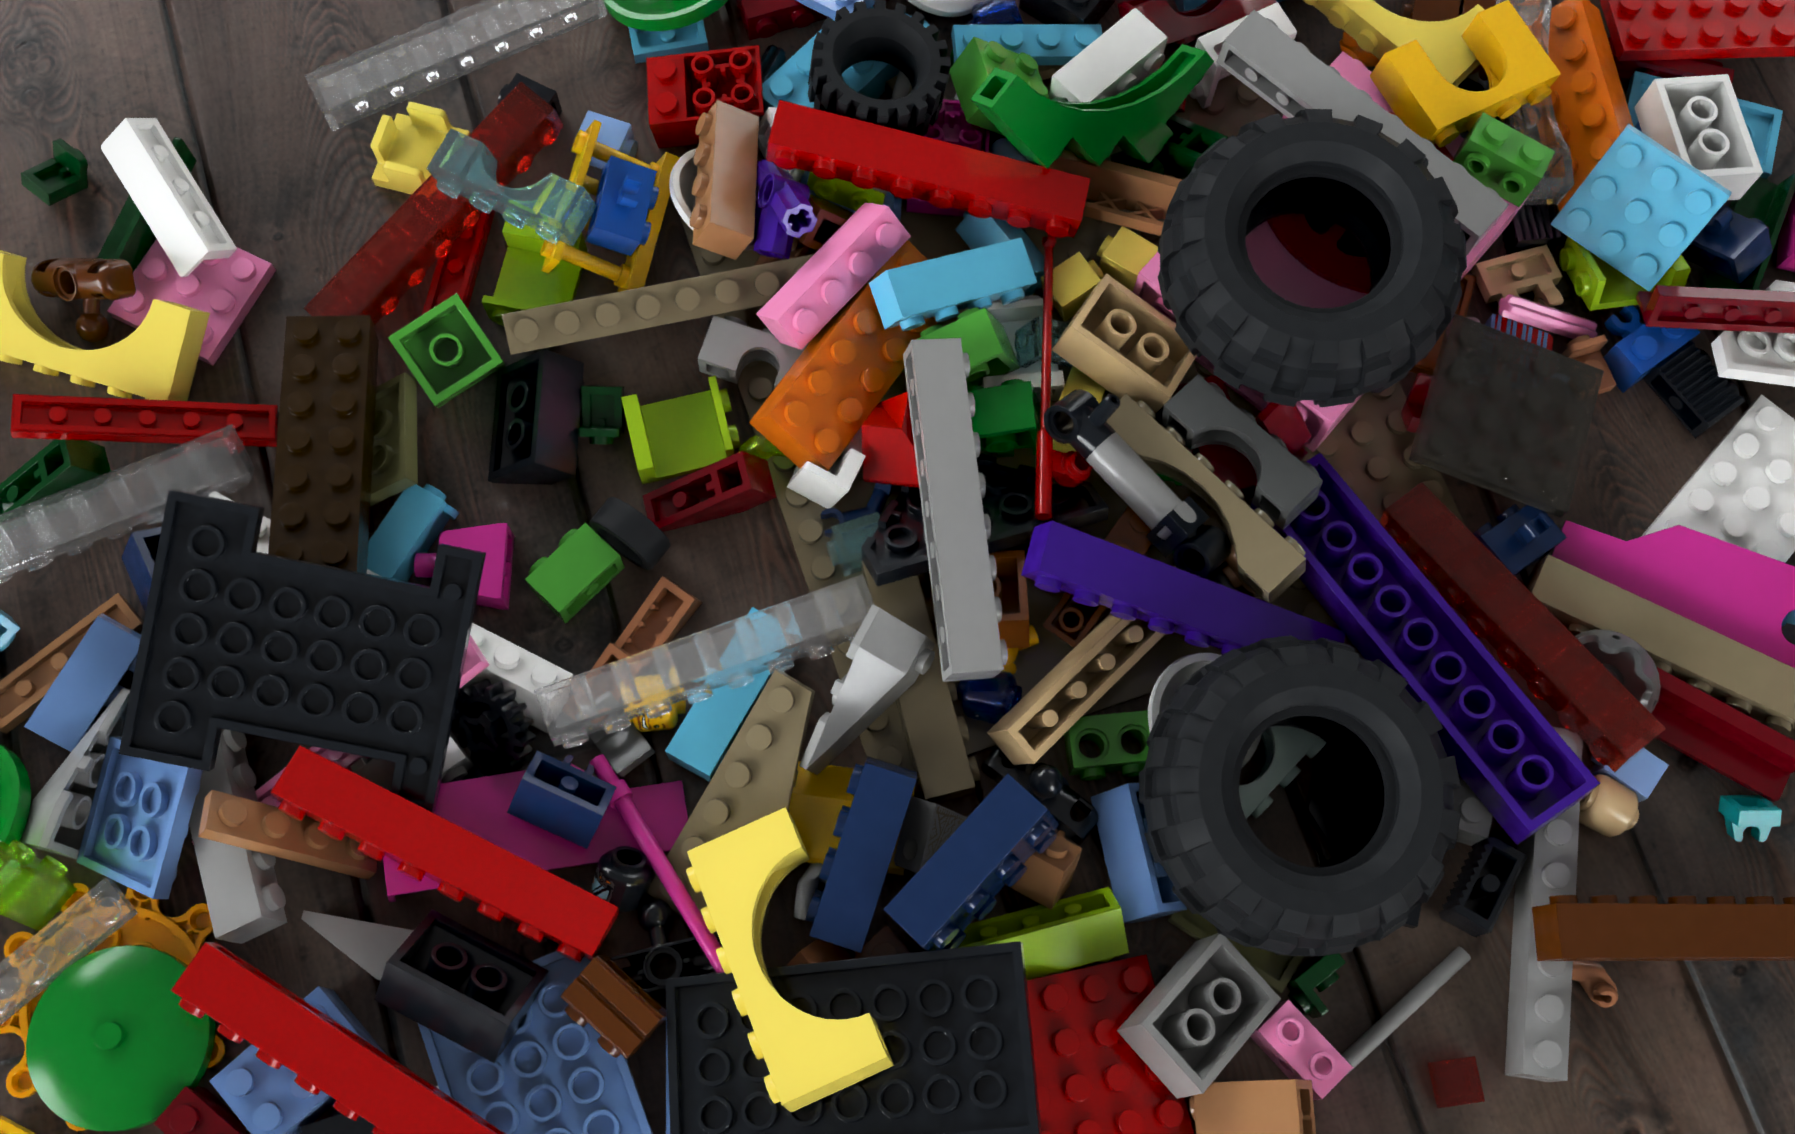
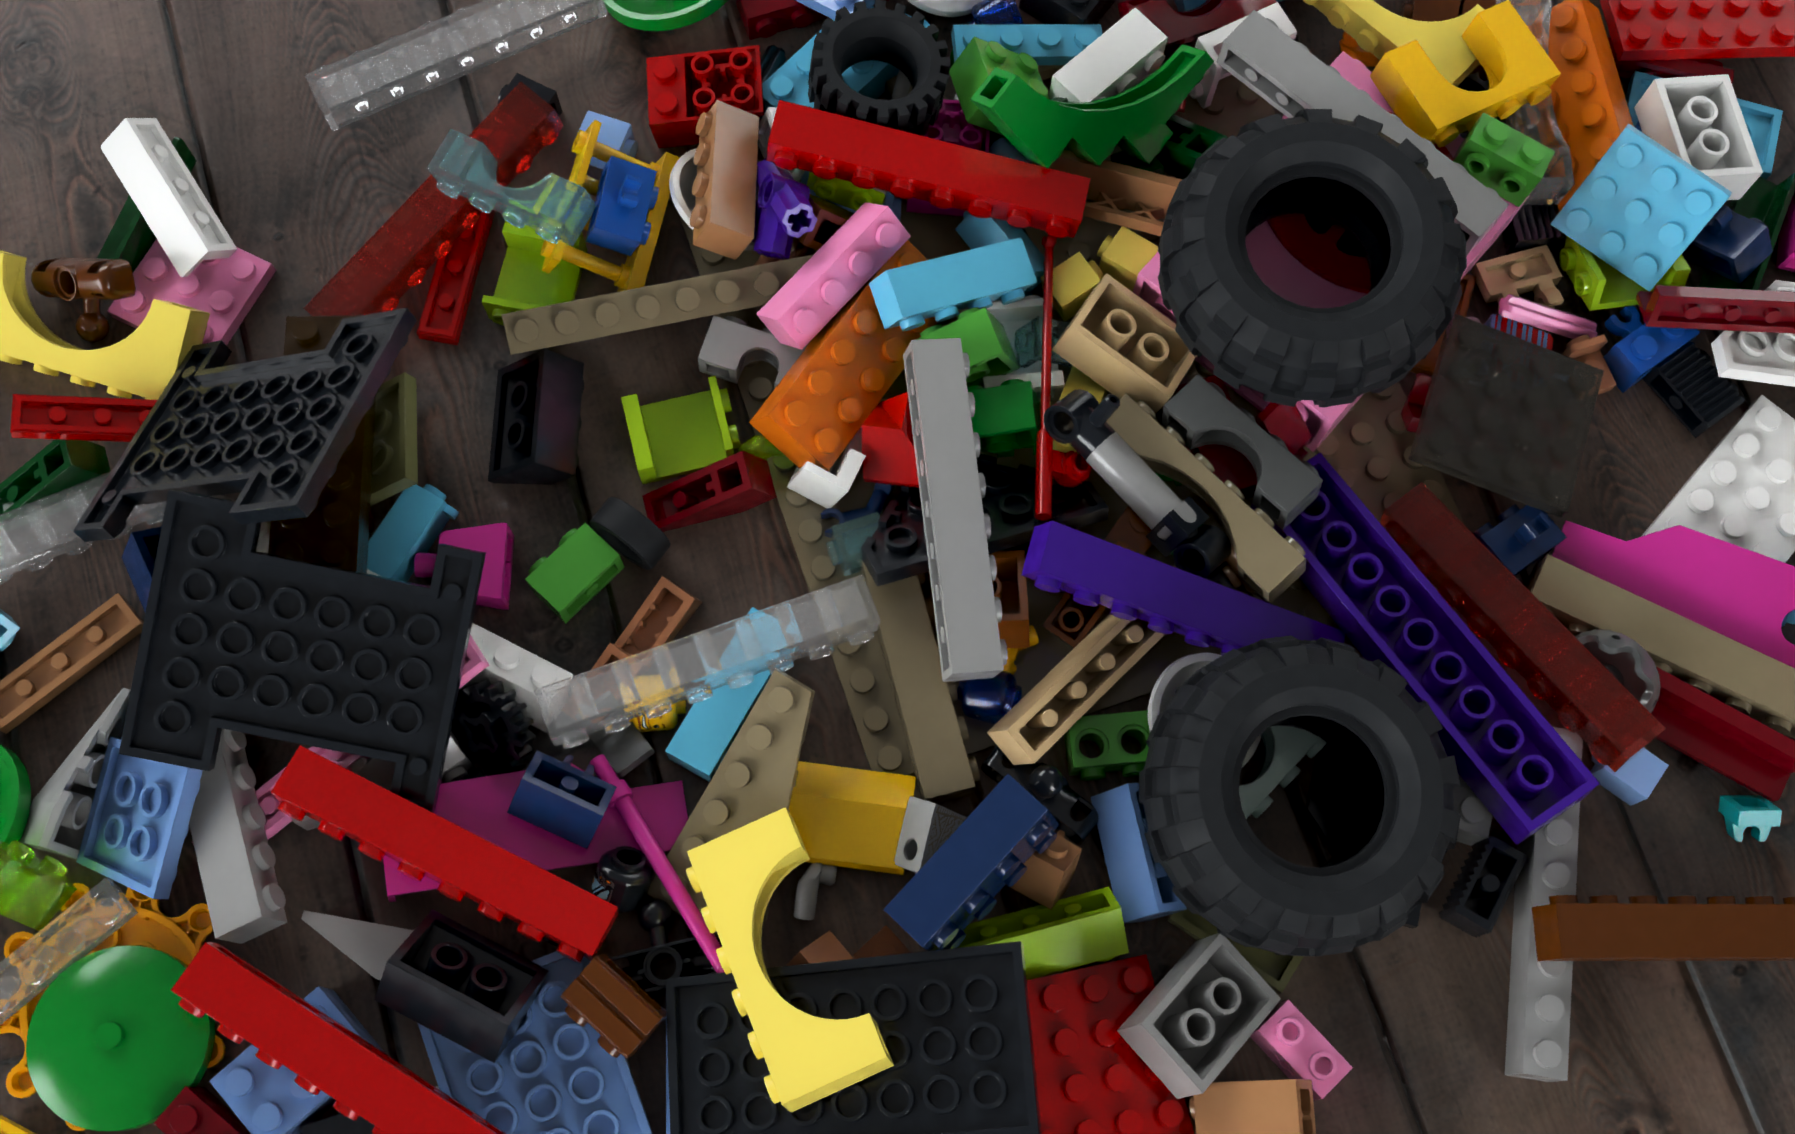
dark green bracket [21,138,88,206] -> none
medium blue brick [24,613,141,752] -> none
medium nougat plate [198,790,377,880] -> none
light yellow panel [371,102,472,204] -> none
bright green brick [388,293,506,408] -> none
dark green bracket [579,385,624,444] -> none
medium azure plate [628,19,709,64] -> none
light grey wedge [799,604,935,775] -> none
dark blue brick [805,756,917,953] -> none
dark green bracket [1287,953,1346,1018] -> none
light grey bar [1342,946,1471,1075] -> none
clear red tile [1428,1056,1485,1108] -> none
nougat arm [1572,961,1618,1008] -> none
tan head [1579,774,1639,837] -> none
none -> black piece [73,308,417,542]

